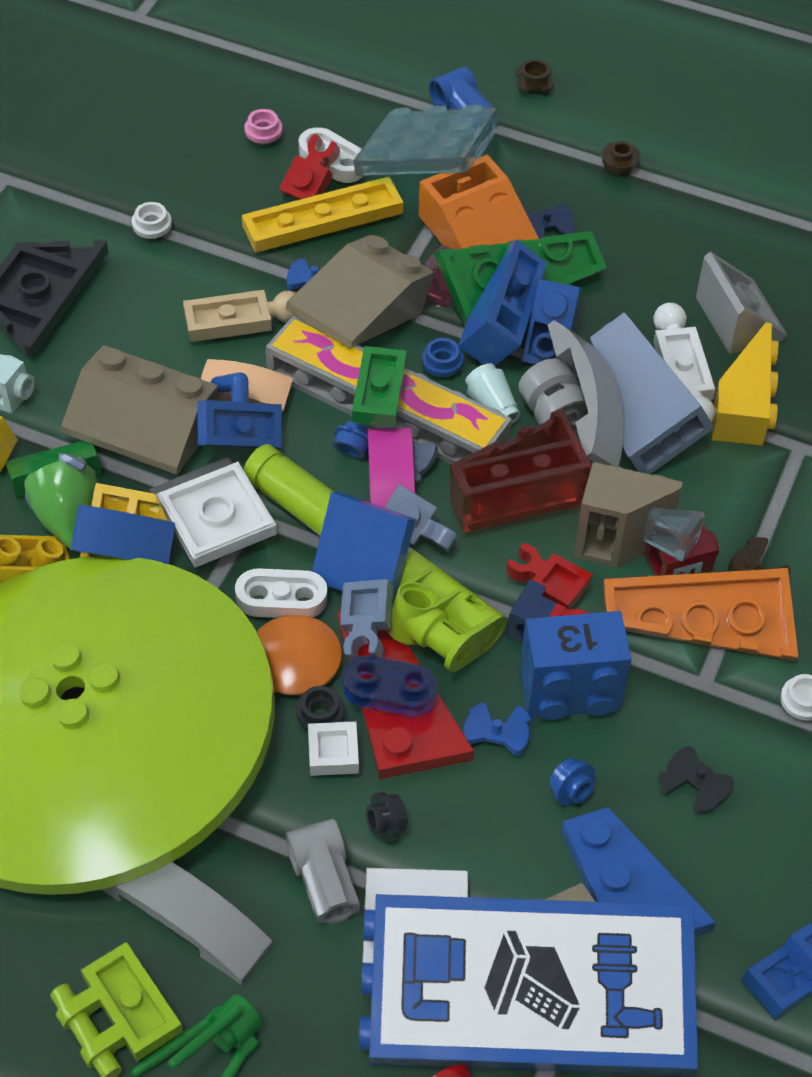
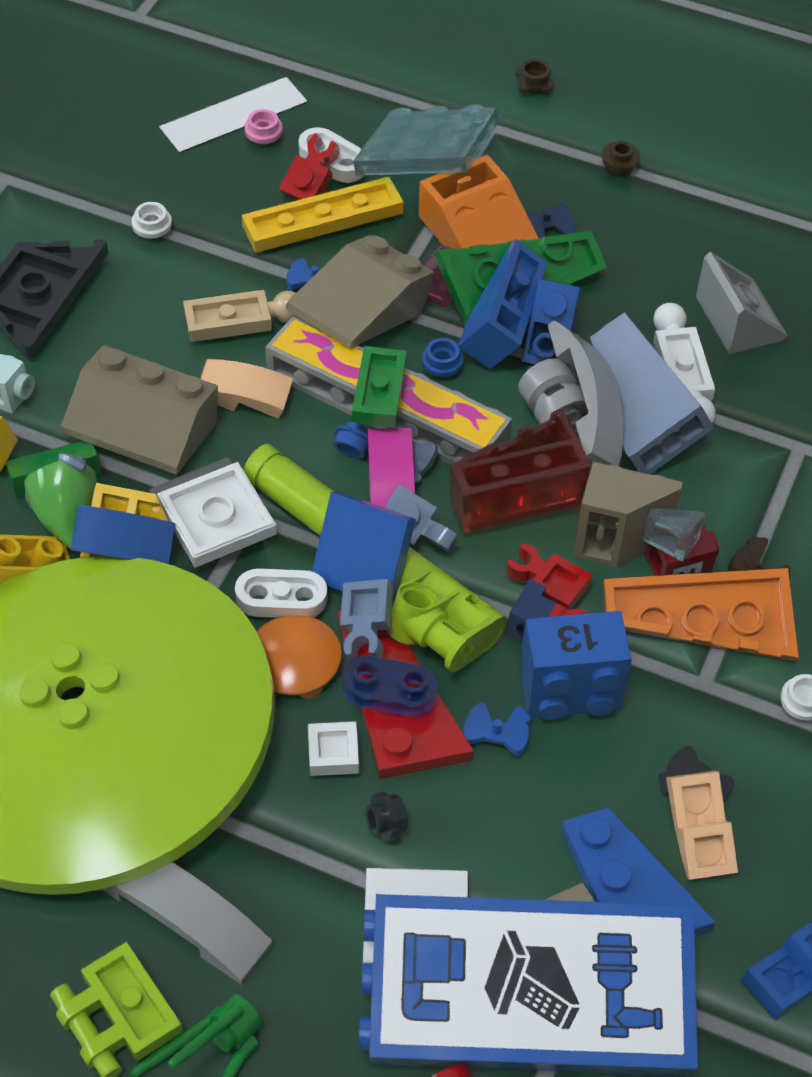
blue plate [198,372,282,448] -> none
light grey piece [285,818,360,925] -> none
black plate [296,686,344,730] -> none
blue piece [429,67,498,136] -> none
light aqua cone [465,363,521,425] -> none
blue plate [549,758,596,806] -> none
yellow slope [712,322,779,446] -> none
none -> white sticker [159,77,307,152]
none -> light nougat slope [666,771,738,880]

